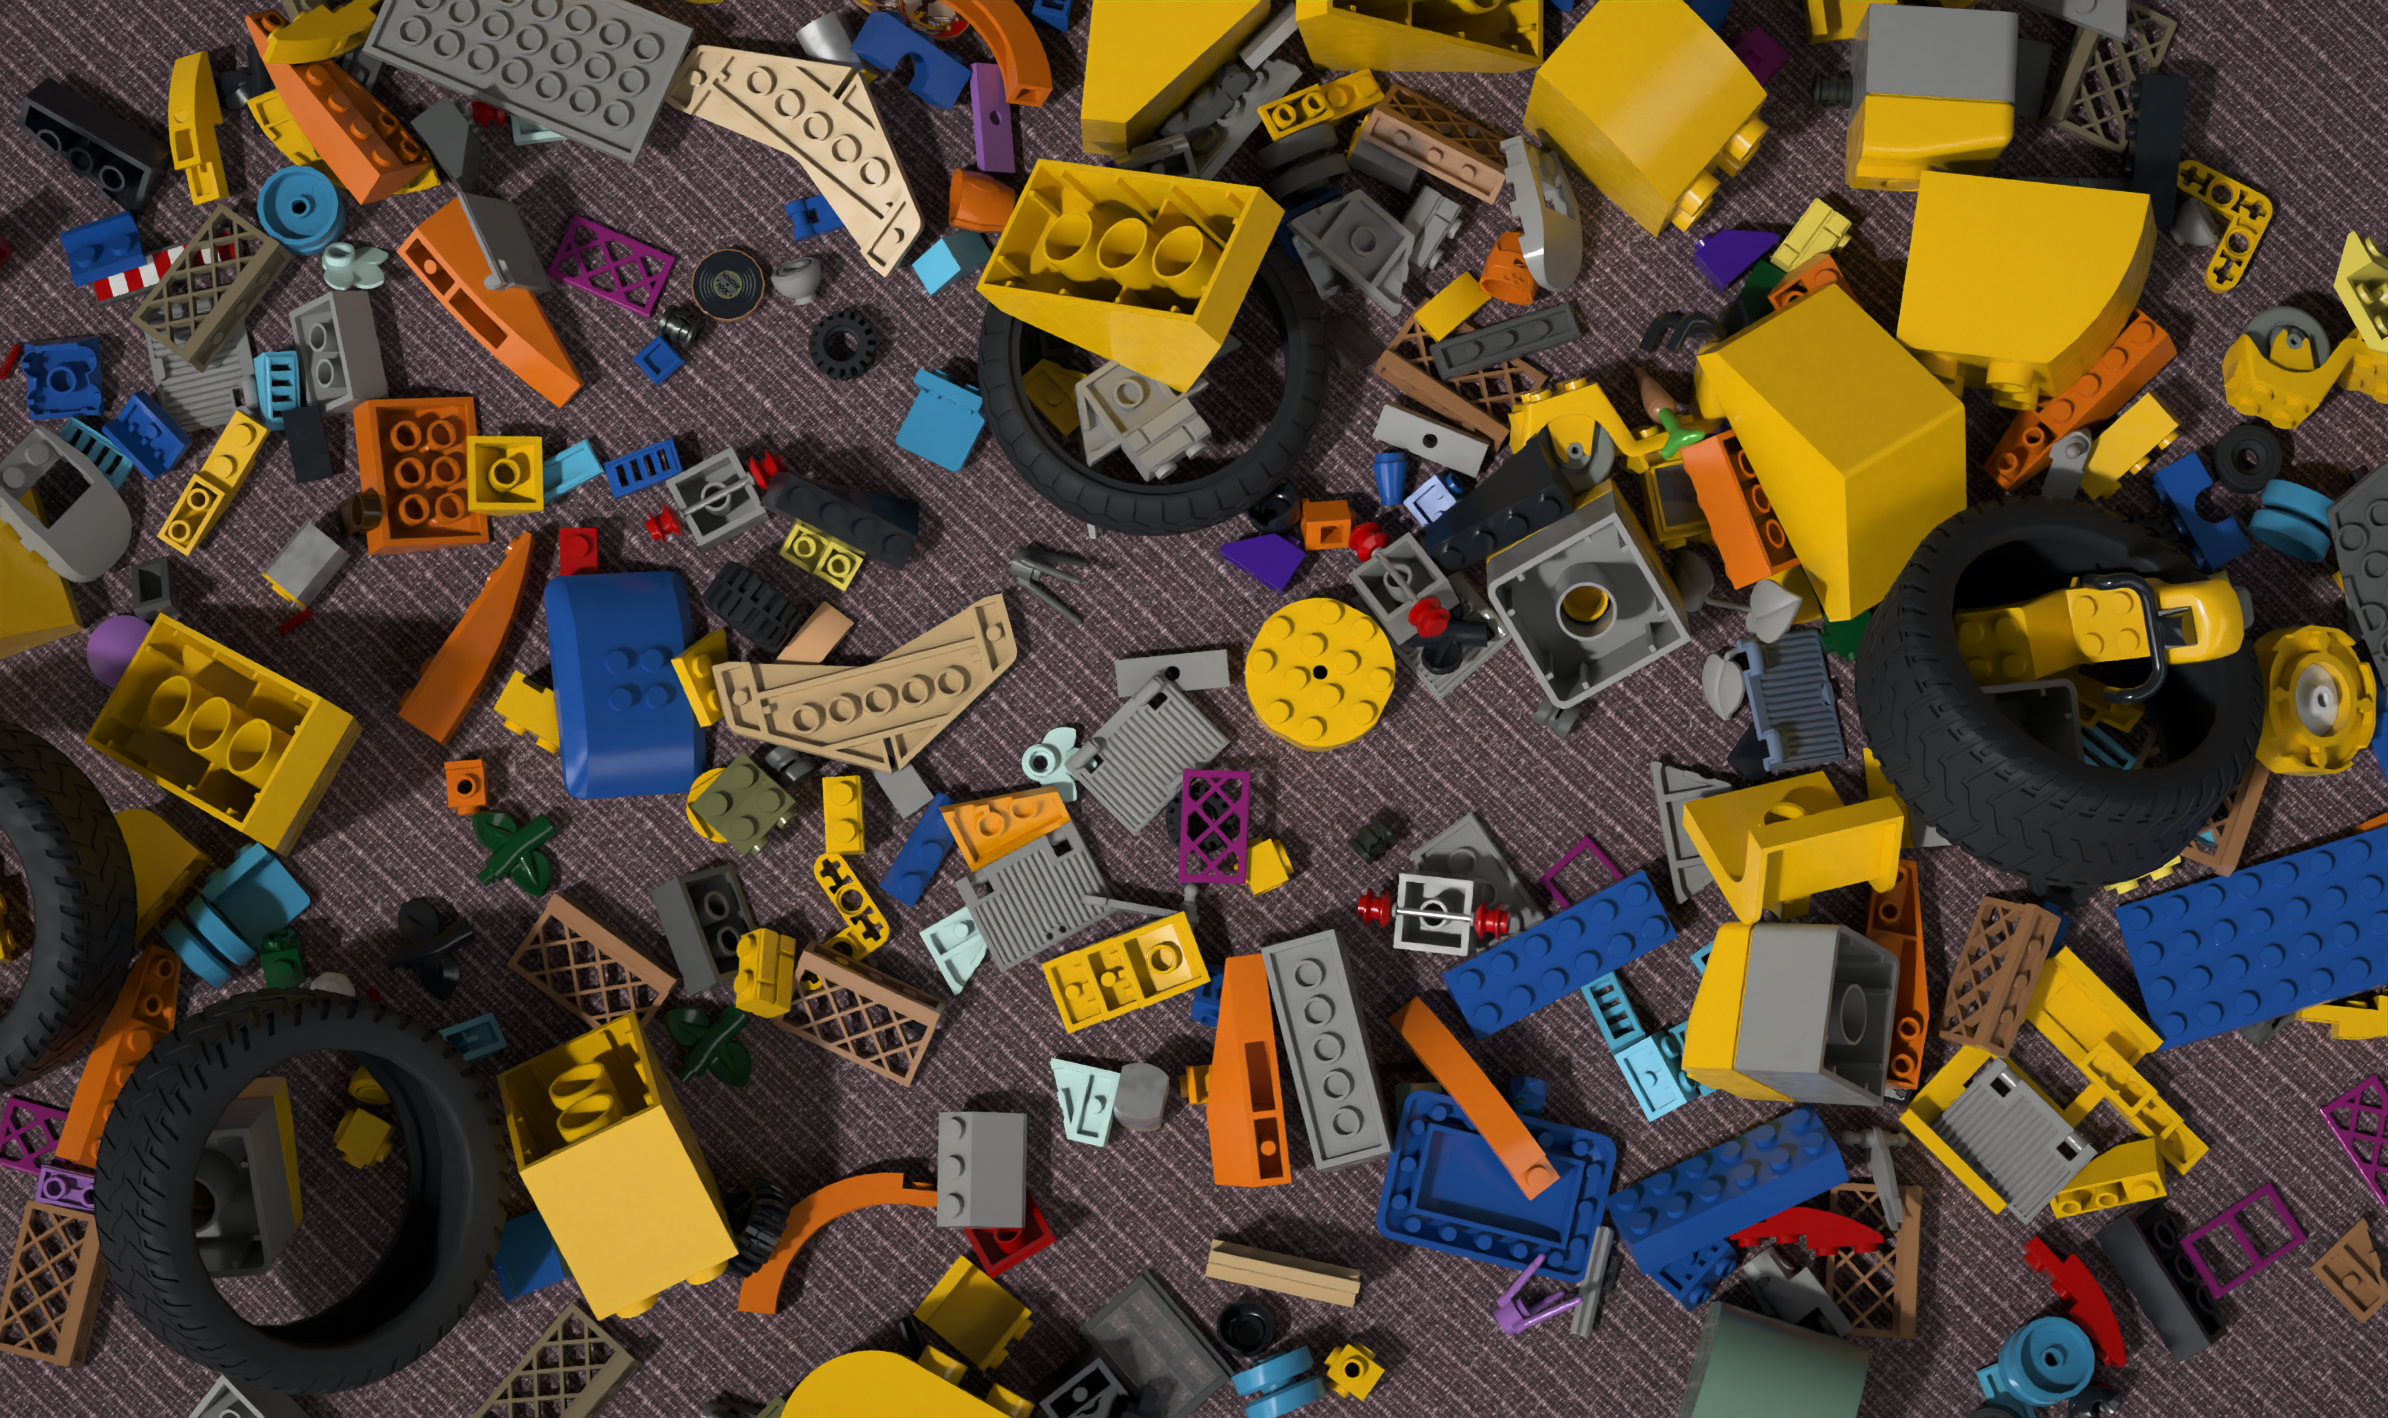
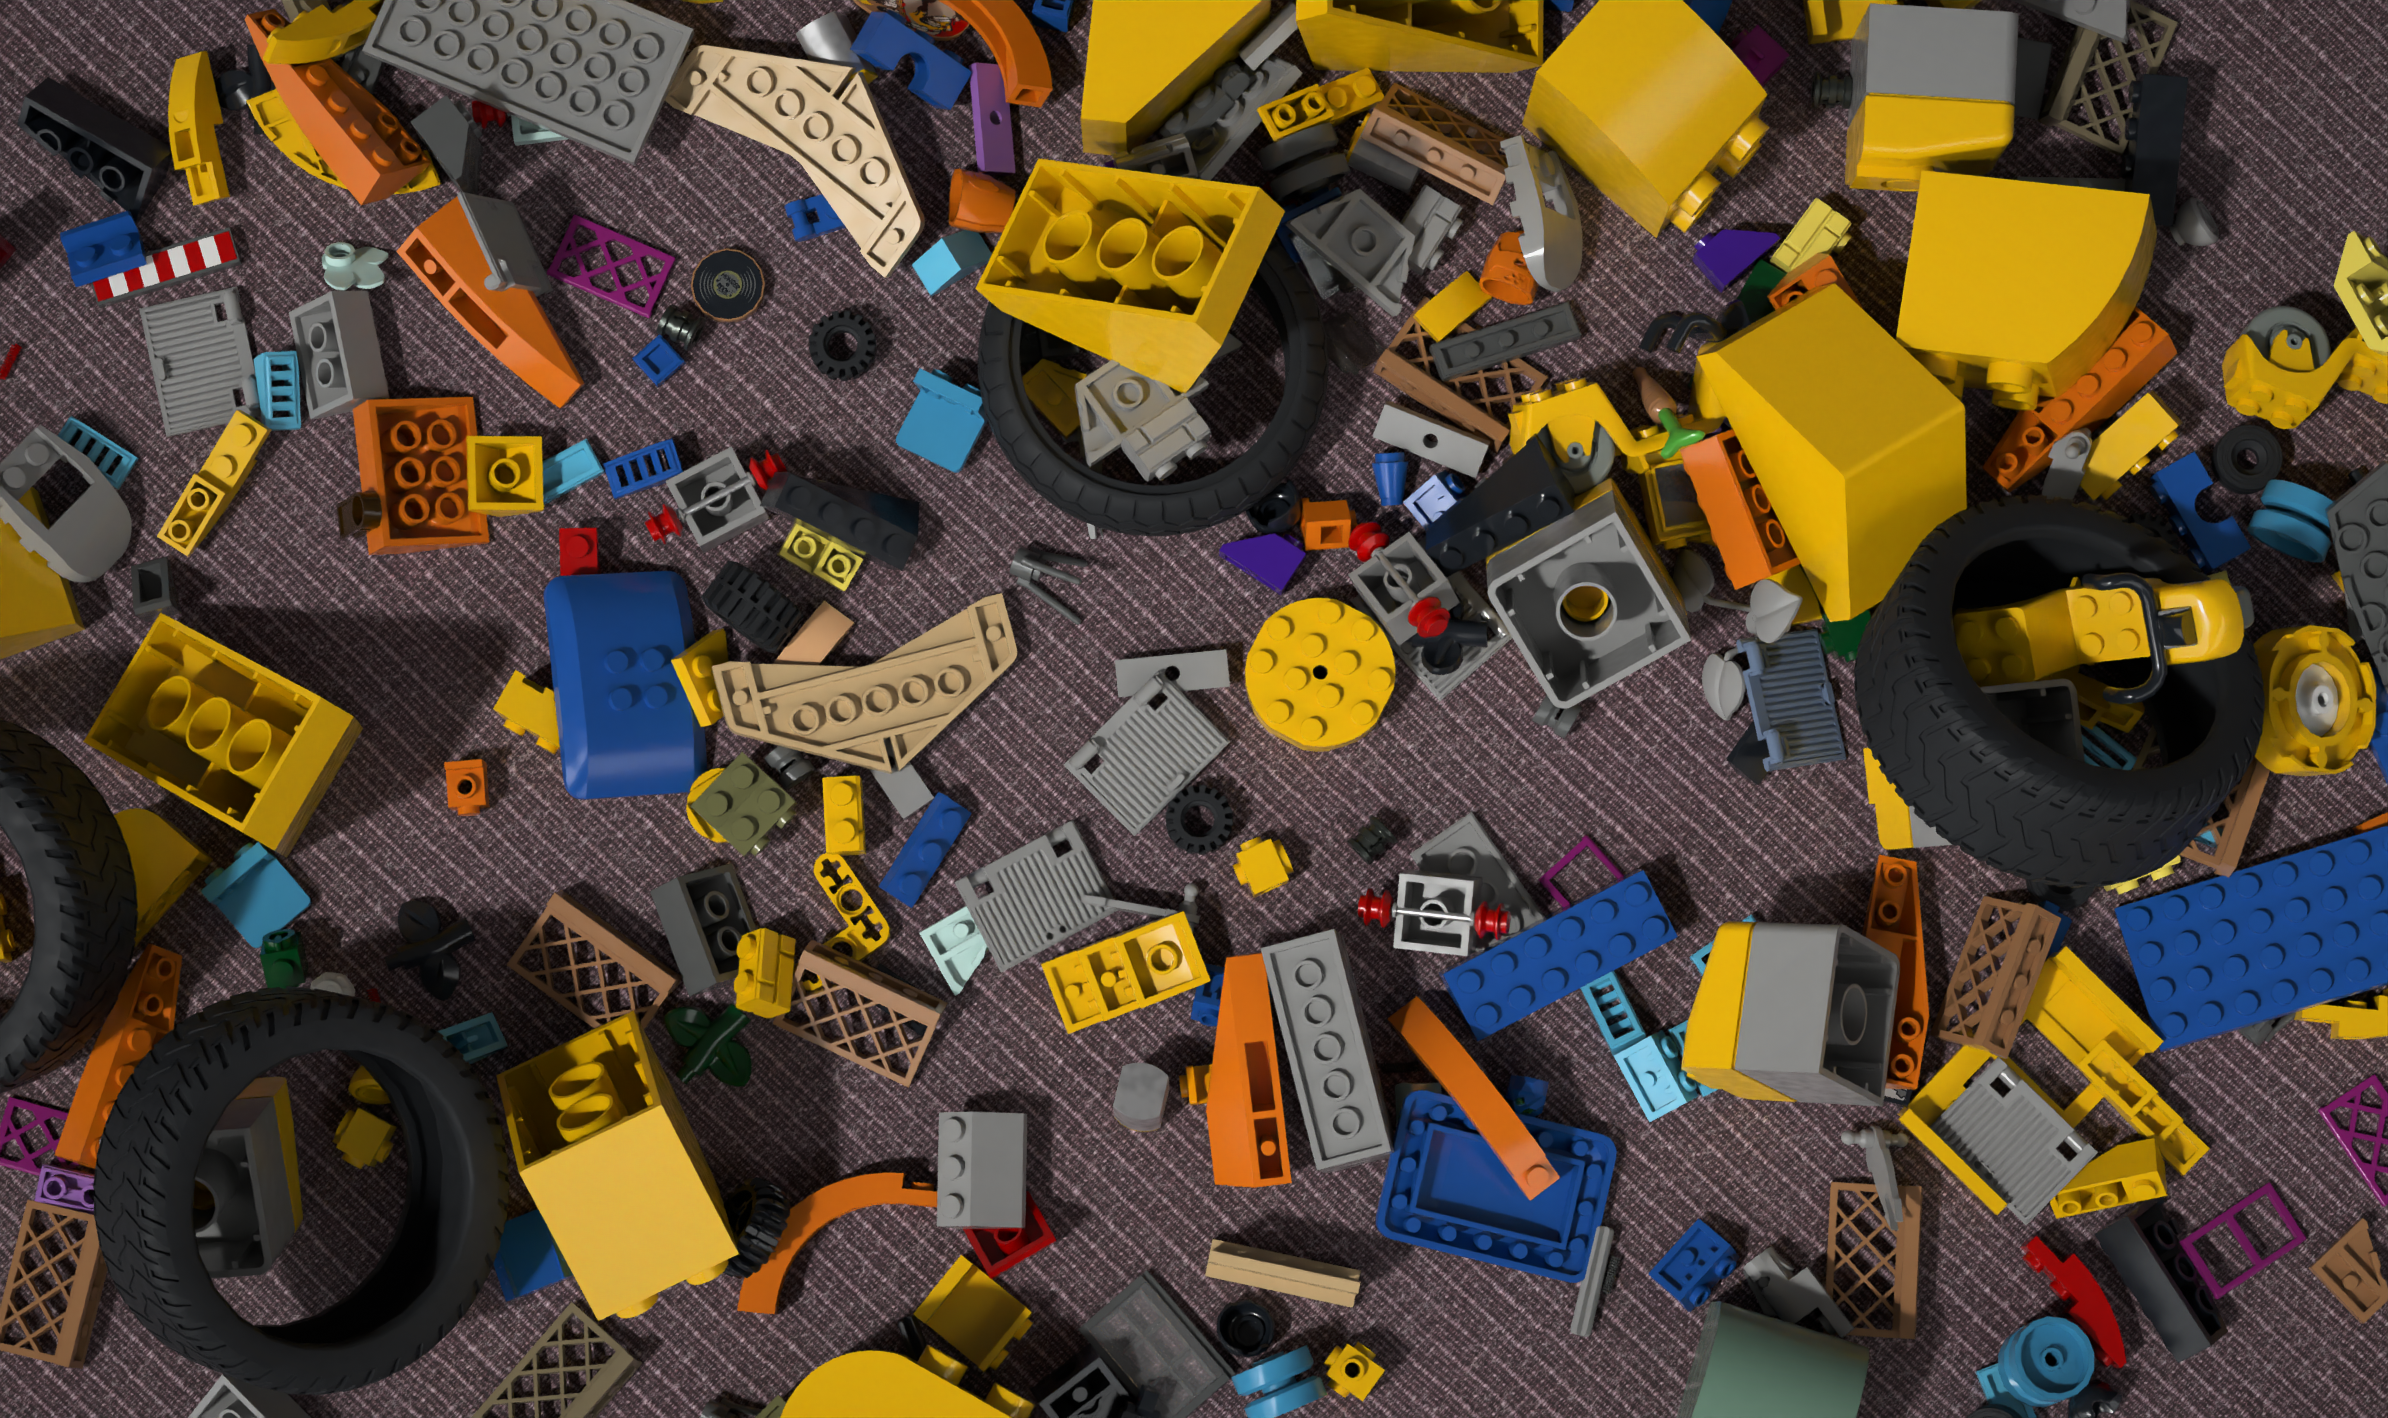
blue slope [21,335,104,420] -> none
medium lavender dish [87,615,152,689] -> none
blue bracket [101,389,194,481] -> none
dark tan fence [129,203,293,374] -> none
dark azure wheel [160,895,257,990] -> none
dark azure wheel [257,165,347,256] -> none
flat silver piece [261,520,350,610] -> none
red leg [277,608,314,637] -> none
black tile [281,403,335,484] -> none
orange wedge [397,531,536,747] -> none
dark green plant [472,810,558,897] -> none
light grey brick [770,257,821,305] -> none
light orange wing [939,785,1071,872] -> none
light aqua plate [1022,727,1097,802] -> none
light aqua wing [1050,1058,1121,1148] -> none
magenta window [1178,768,1251,884] -> none
medium lavender plant [1493,1253,1584,1336] -> none
blue brick [1605,1104,1849,1276] -> none
light grey wing [1649,761,1732,905] -> none
yellow piece [1682,771,1904,925] -> none
red slope [1730,1207,1884,1256] -> none
yellow beam [2176,160,2273,294] -> none

